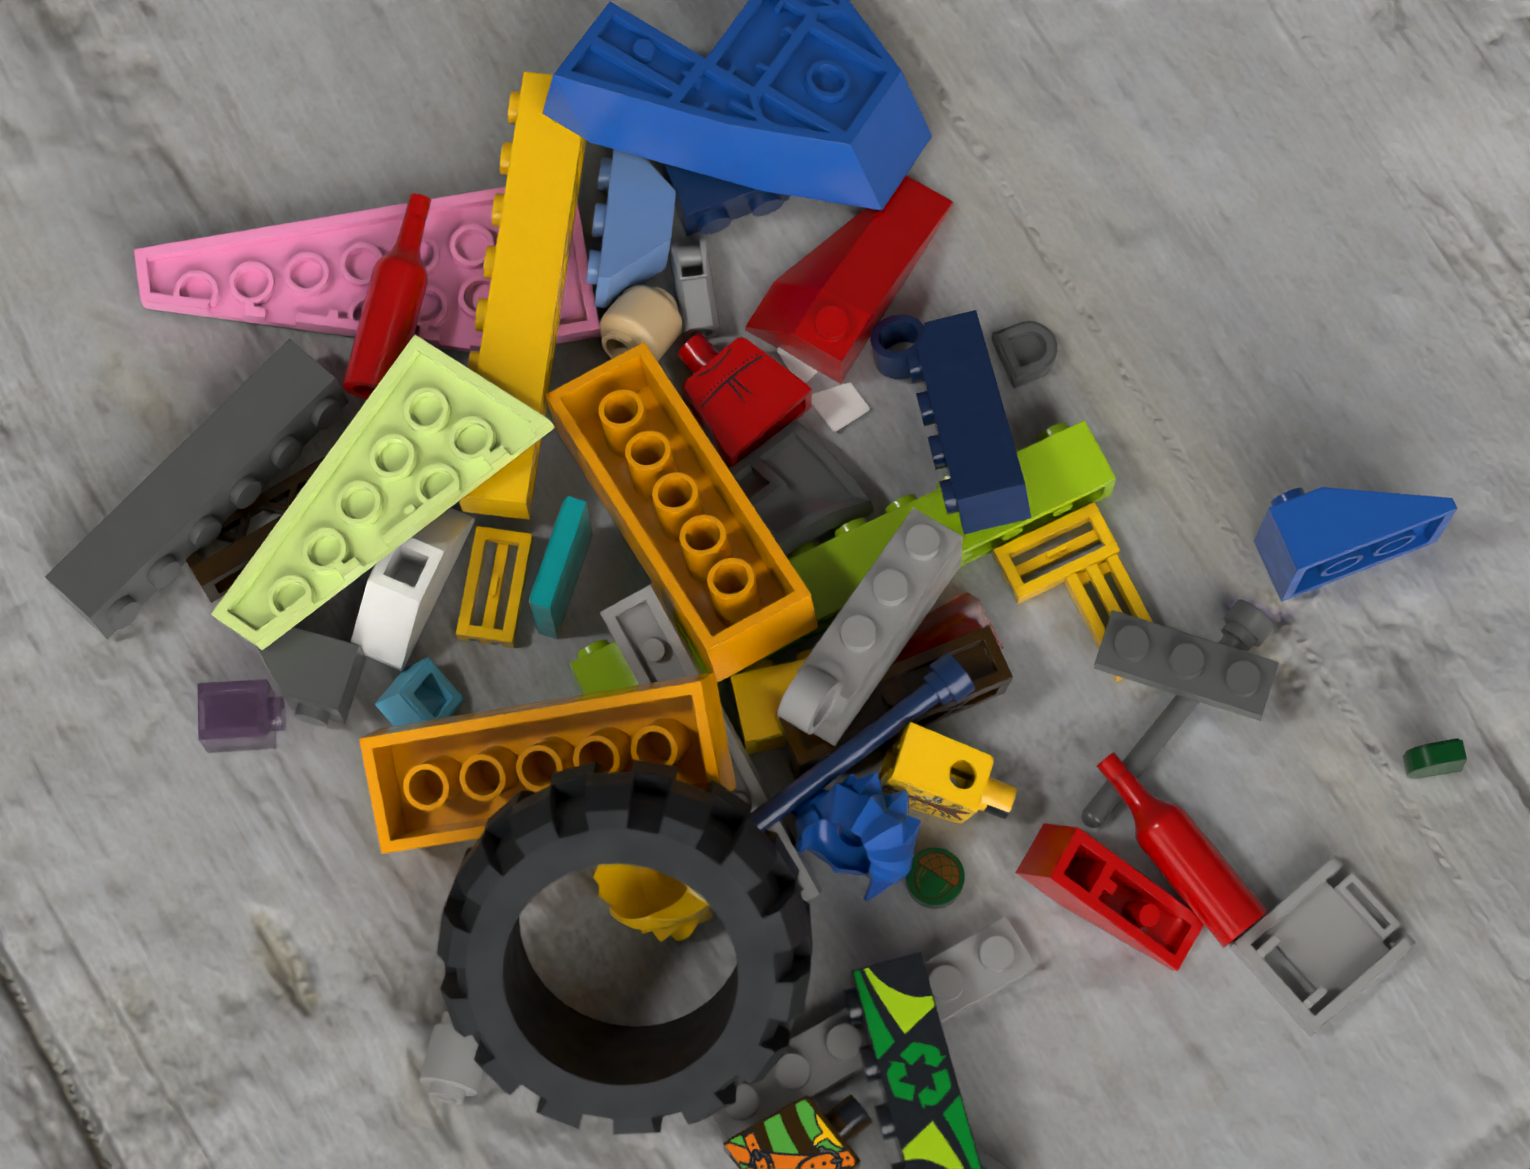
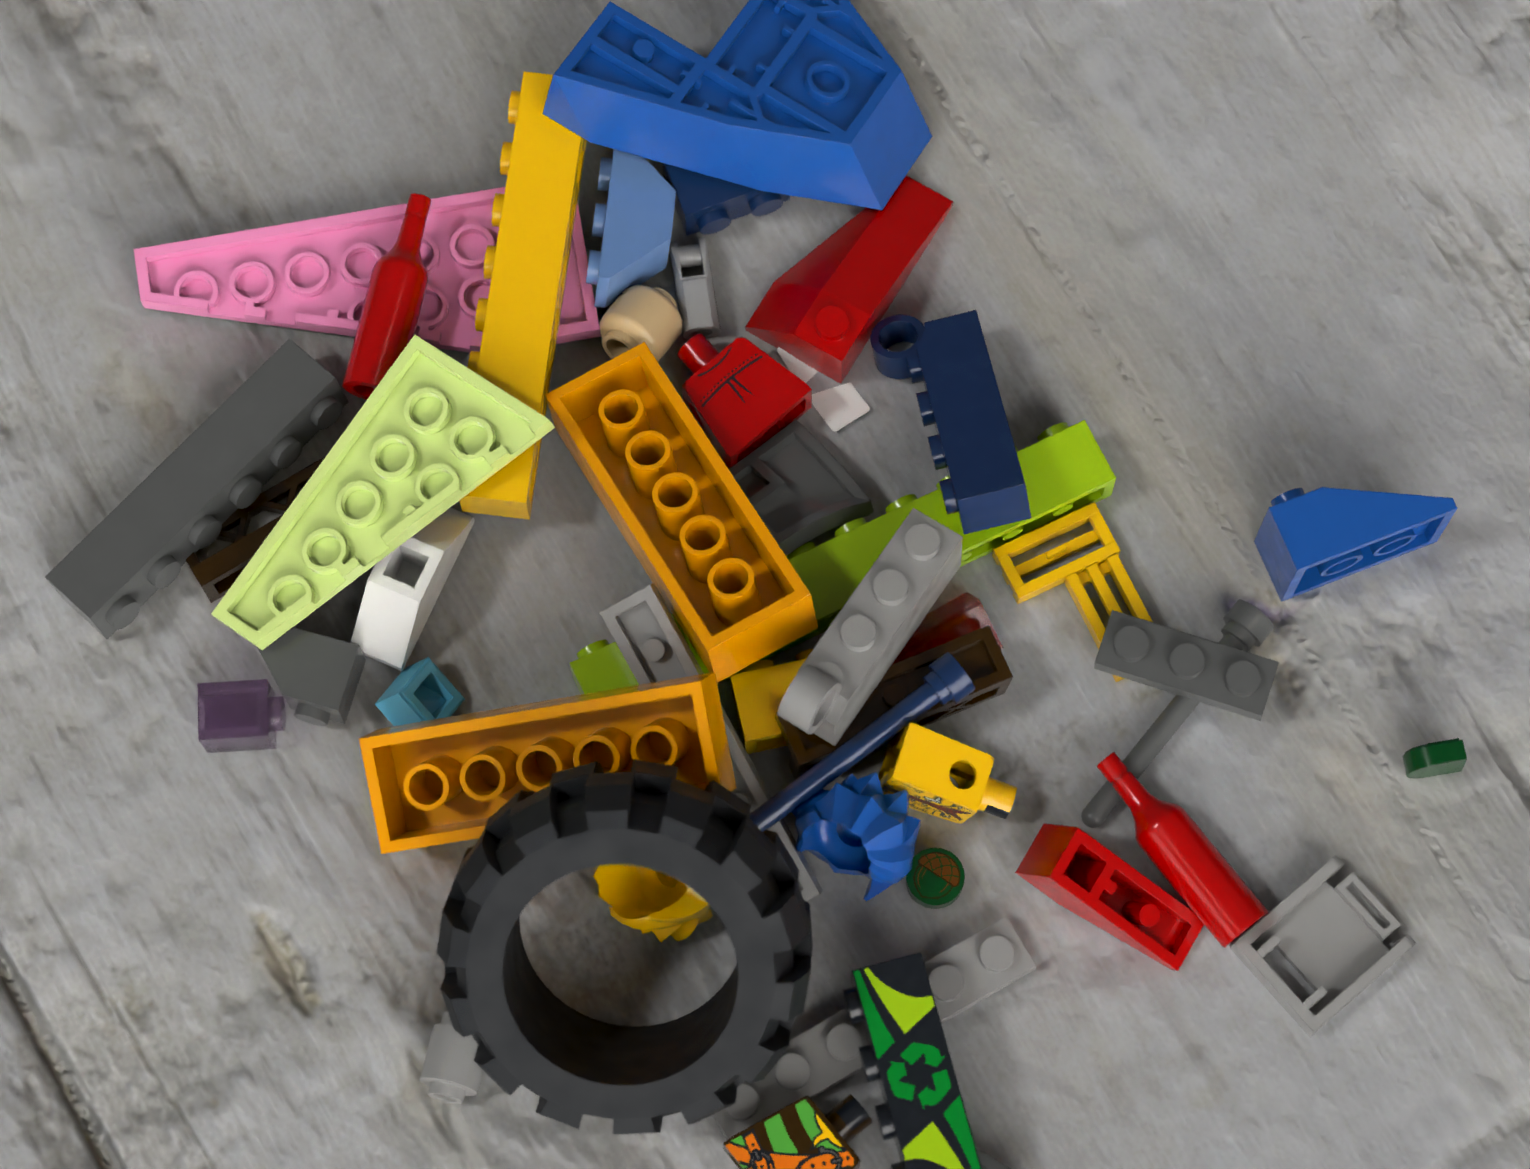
yellow tile [456,526,534,648] -> none
teal tile [529,496,593,639] -> none
dark grey tile [992,321,1058,388] -> none

